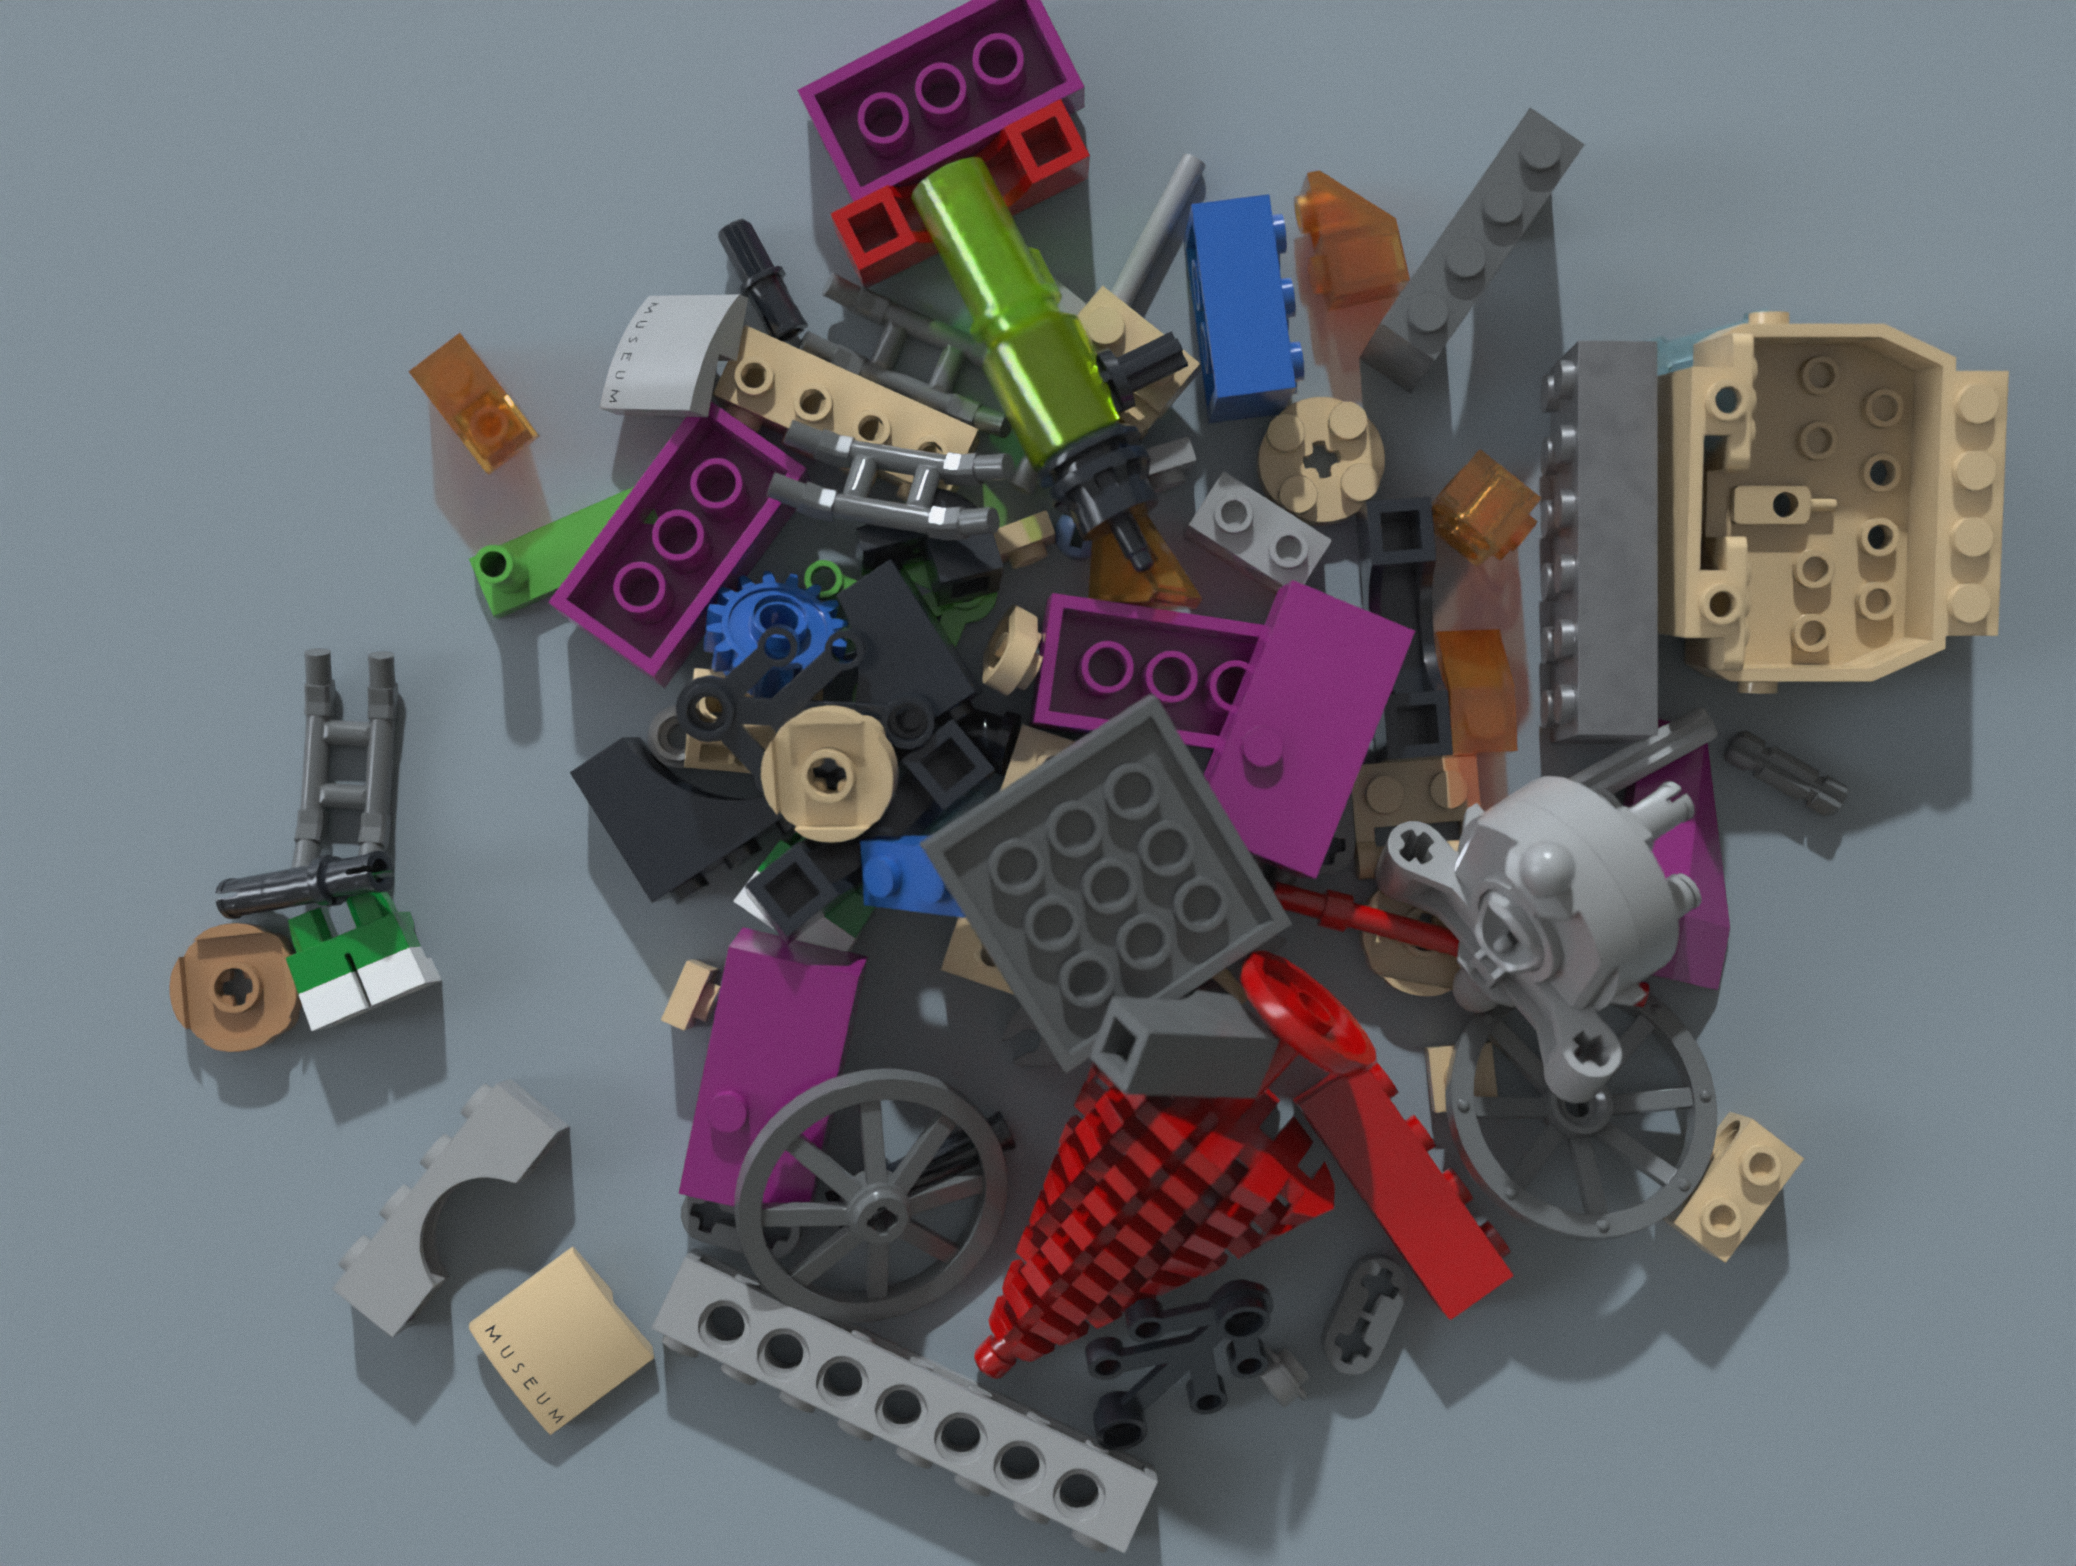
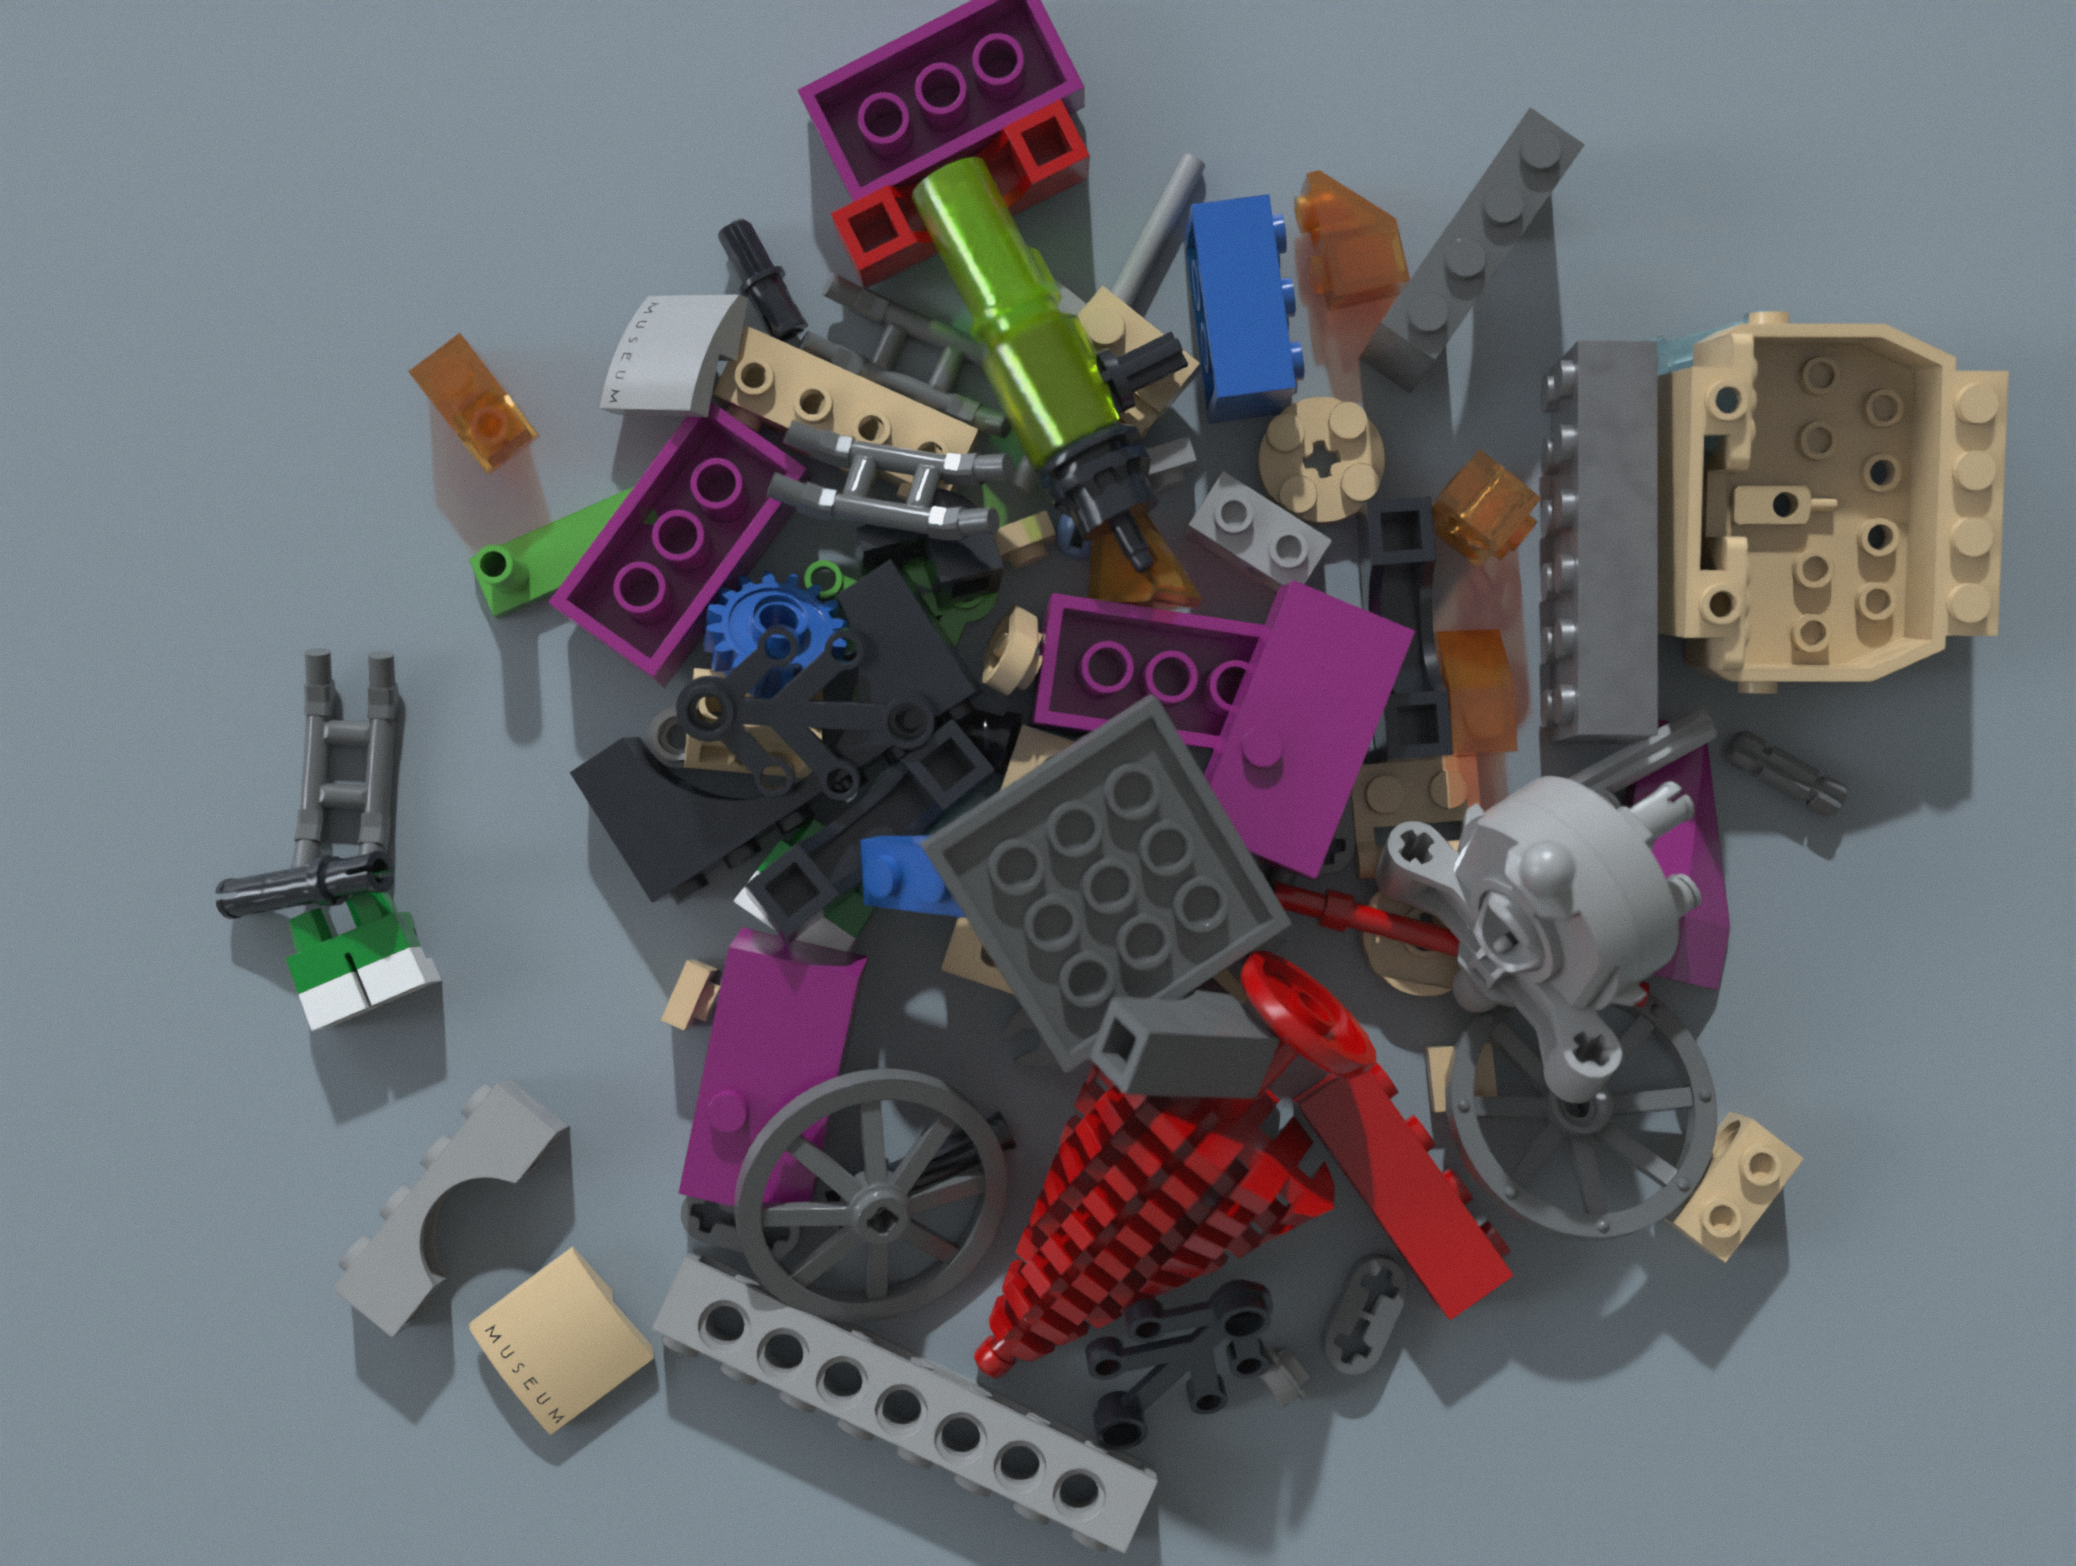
medium nougat plate [169,923,302,1052] -> none
tan plate [761,706,898,842] -> none

